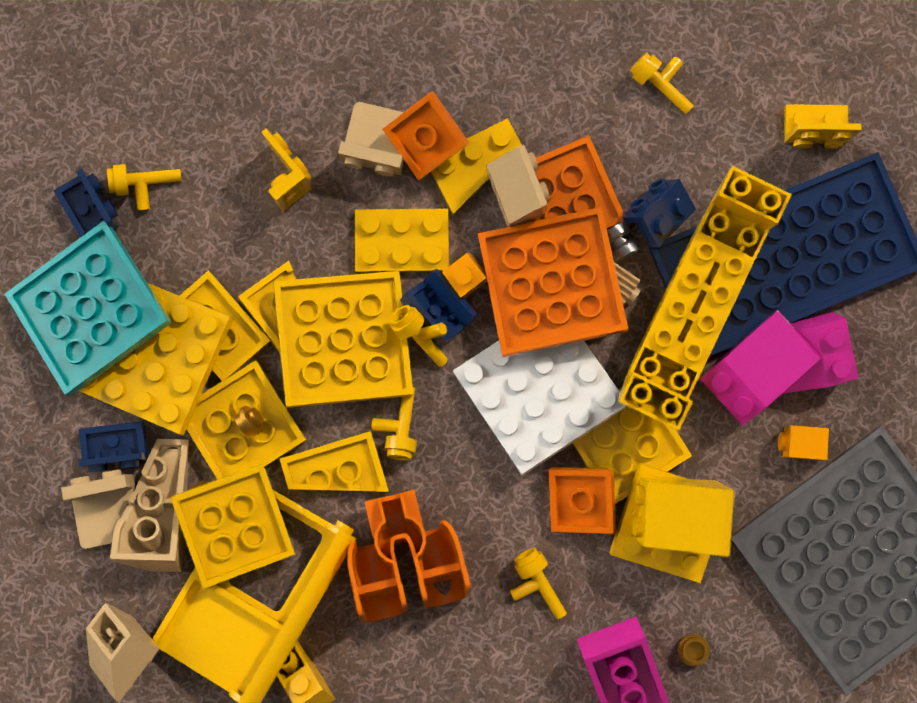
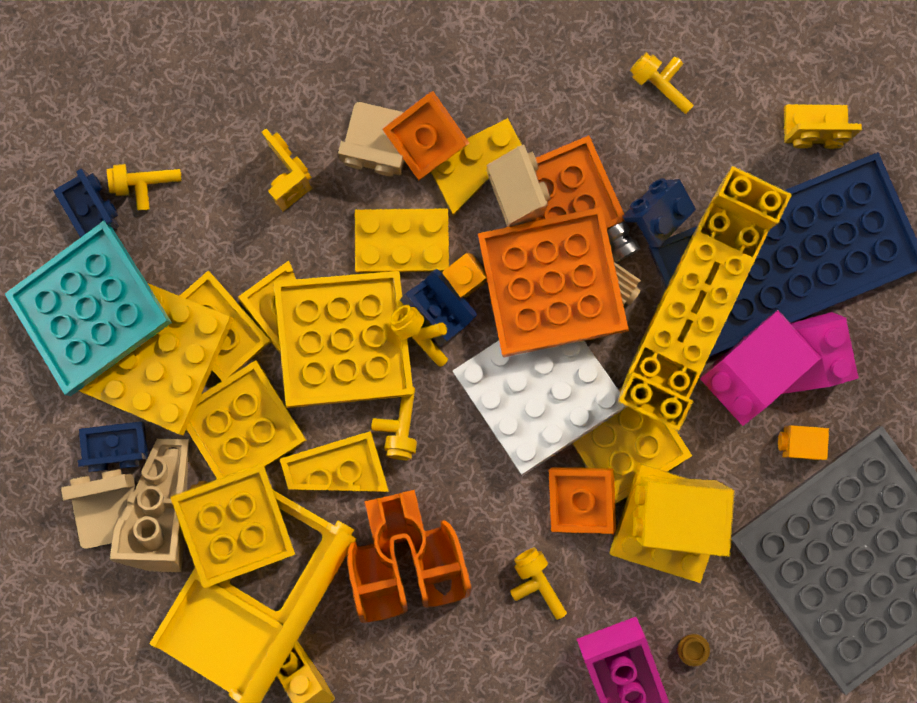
tan slope [86,603,159,702] -> none
pearl gold plate [235,405,264,437] -> none

